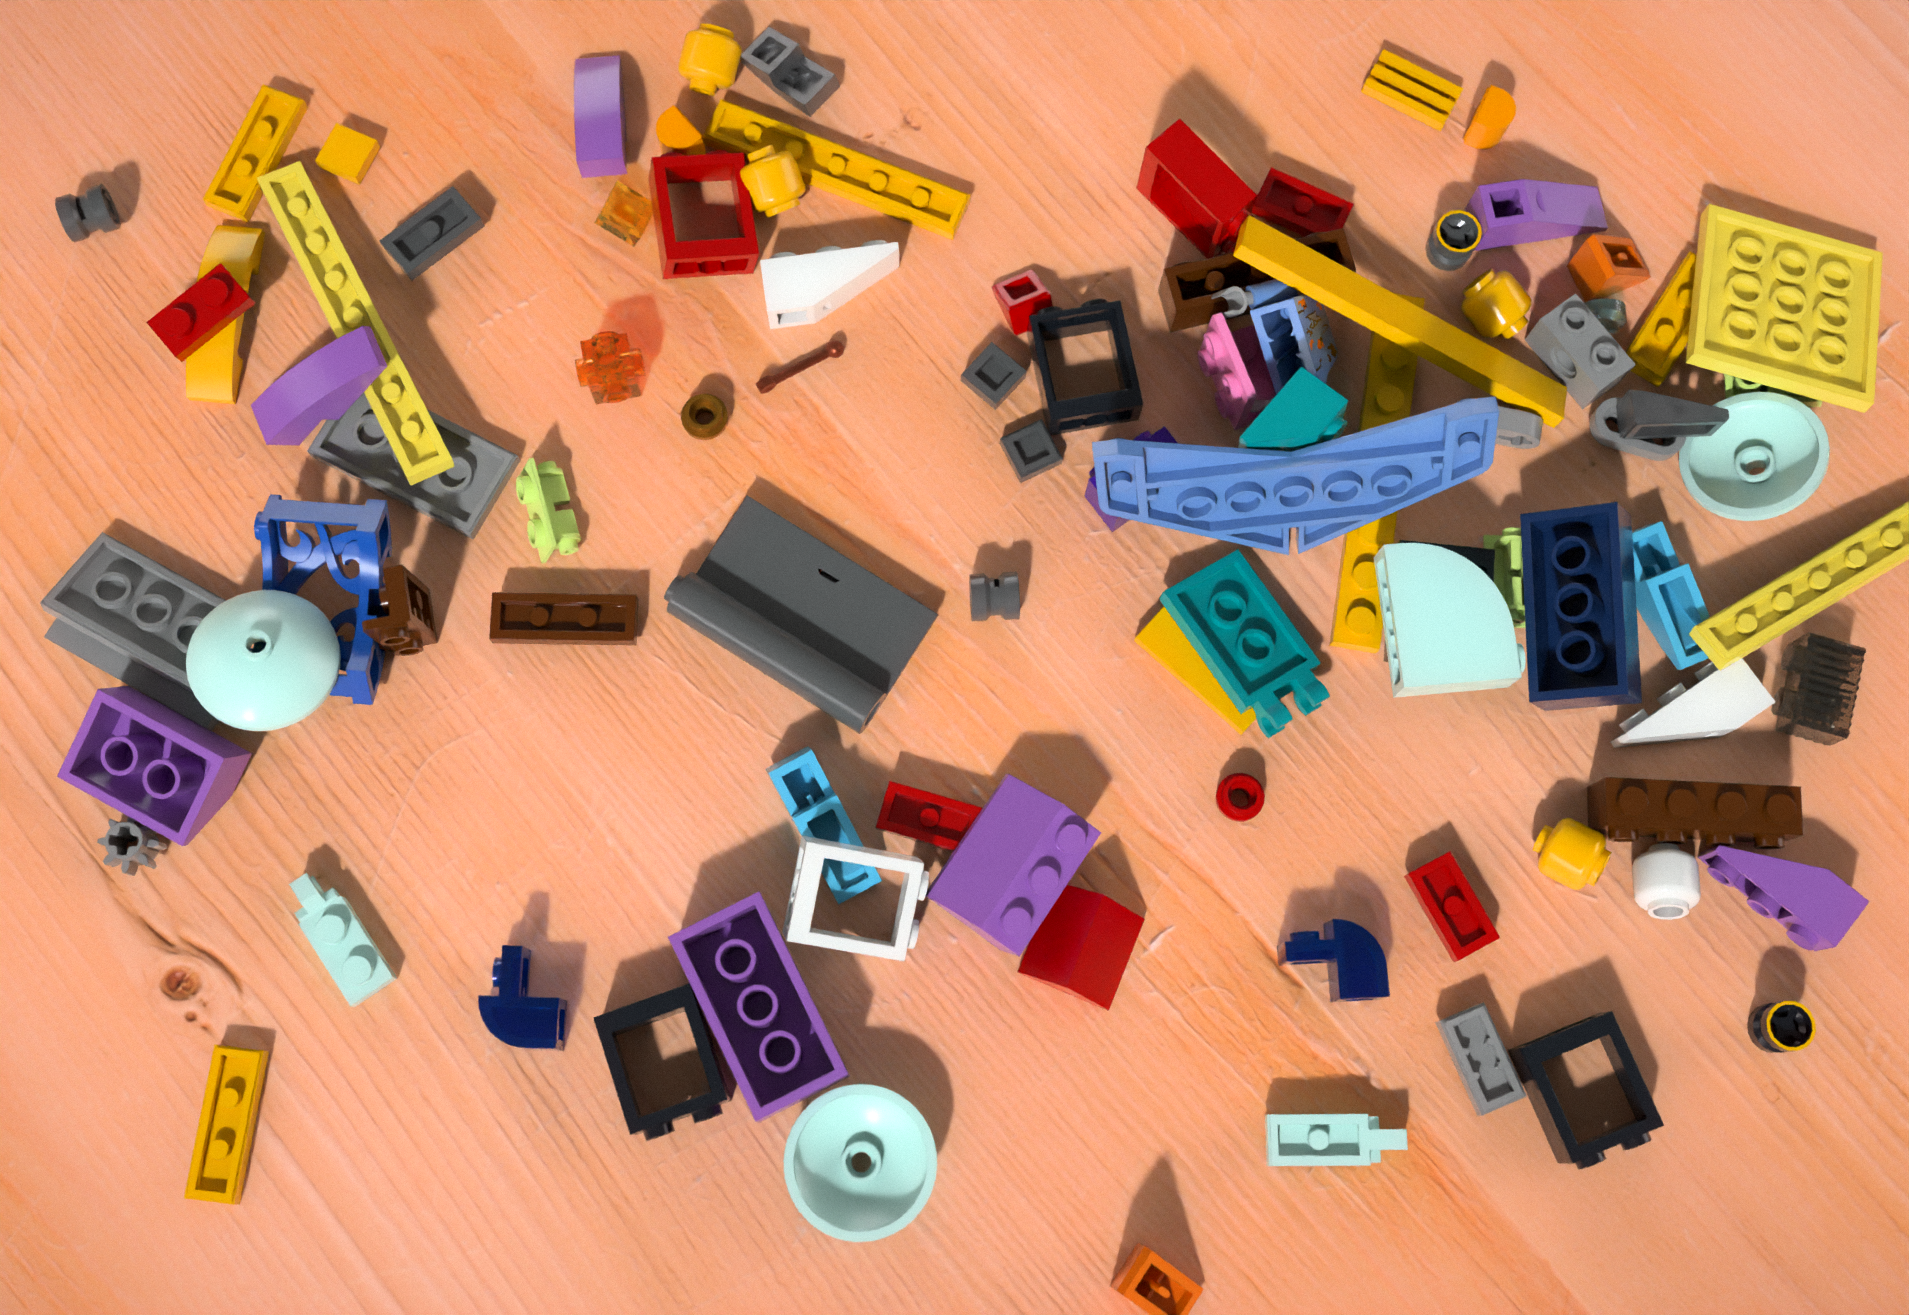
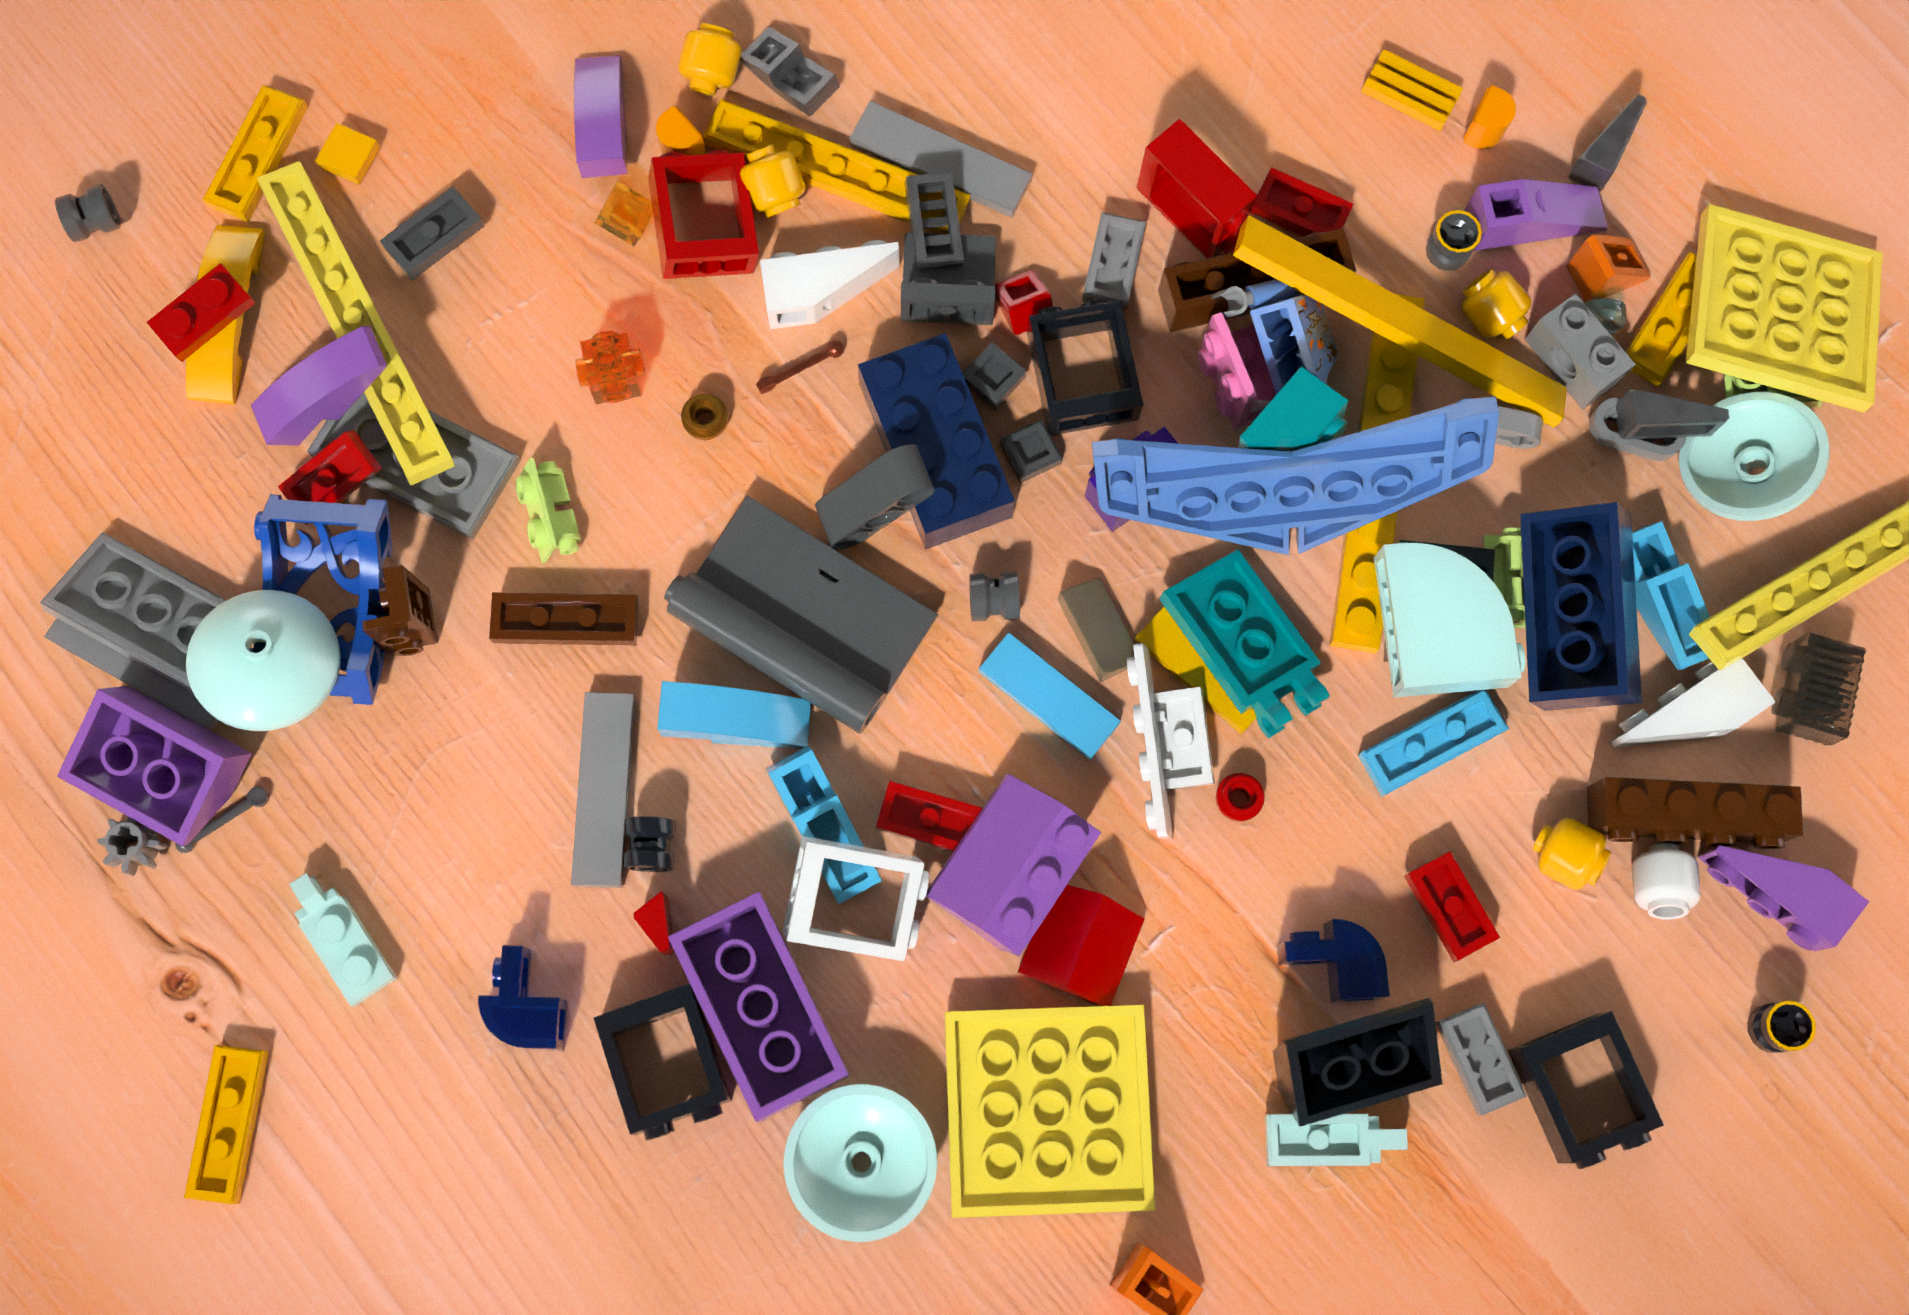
none -> dark grey hinge [175,787,269,853]
none -> red plate [278,430,383,525]
none -> light grey tile [571,692,635,888]
none -> black wheel [624,816,676,872]
none -> red slope [633,891,675,957]
none -> medium azure slope [657,681,811,749]
none -> dark grey beam [815,444,935,550]
none -> light grey tile [850,101,1032,218]
none -> dark blue brick [858,333,1015,550]
none -> dark grey bracket [901,232,996,325]
none -> flat silver slope [904,171,964,270]
none -> light yellow plate [945,1005,1155,1218]
none -> medium azure tile [978,632,1121,760]
none -> dark tan slope [1057,578,1134,683]
none -> light grey plate [1082,212,1146,311]
none -> white bracket [1127,643,1215,839]
none -> black slope [1273,998,1443,1127]
none -> medium azure tile [1358,690,1509,797]
none -> flat silver slope [1568,94,1647,191]

